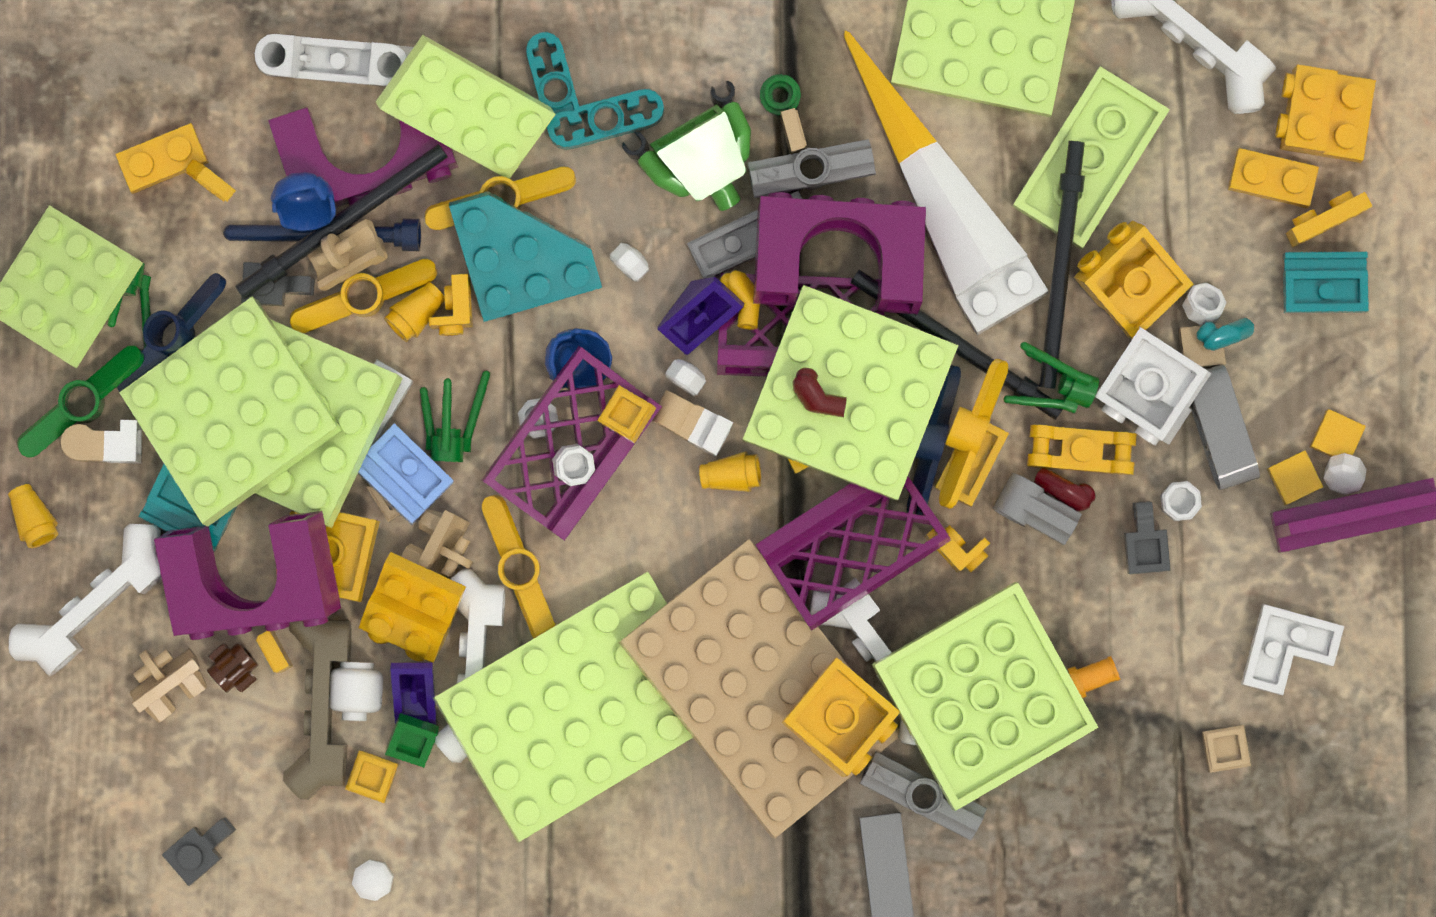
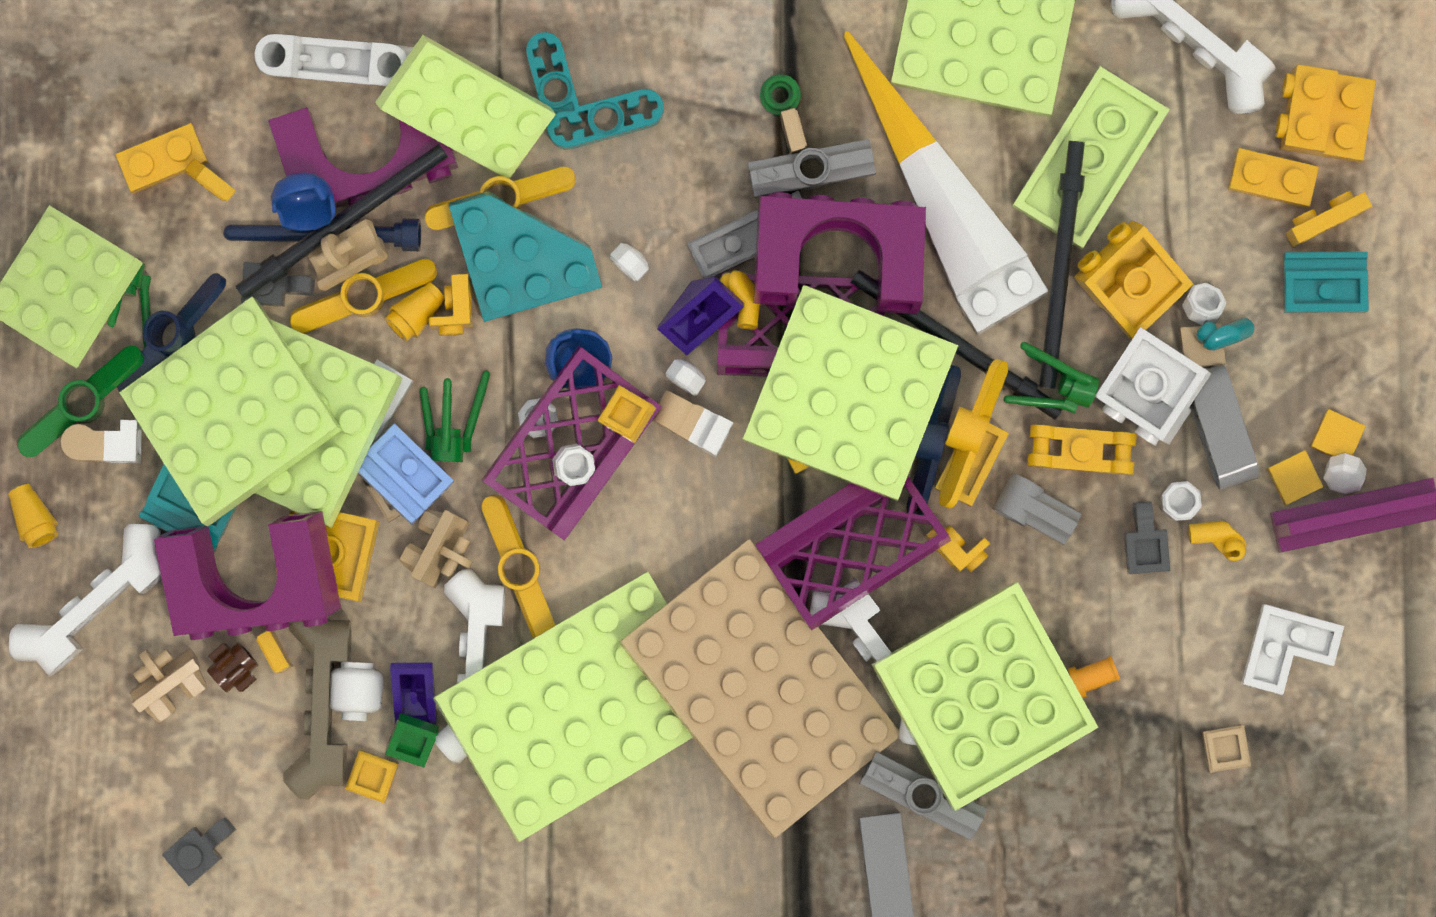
white tile [352,859,394,901] -> none
yellow plate [359,552,466,663] -> none
torso [622,81,751,211] -> none
yellow cone [699,451,761,492] -> none
yellow plate [781,657,900,777] -> none
dark red arm [792,367,847,418] -> none
dark red arm [1034,468,1096,511] -> none
none -> yellow arm [1188,521,1247,562]

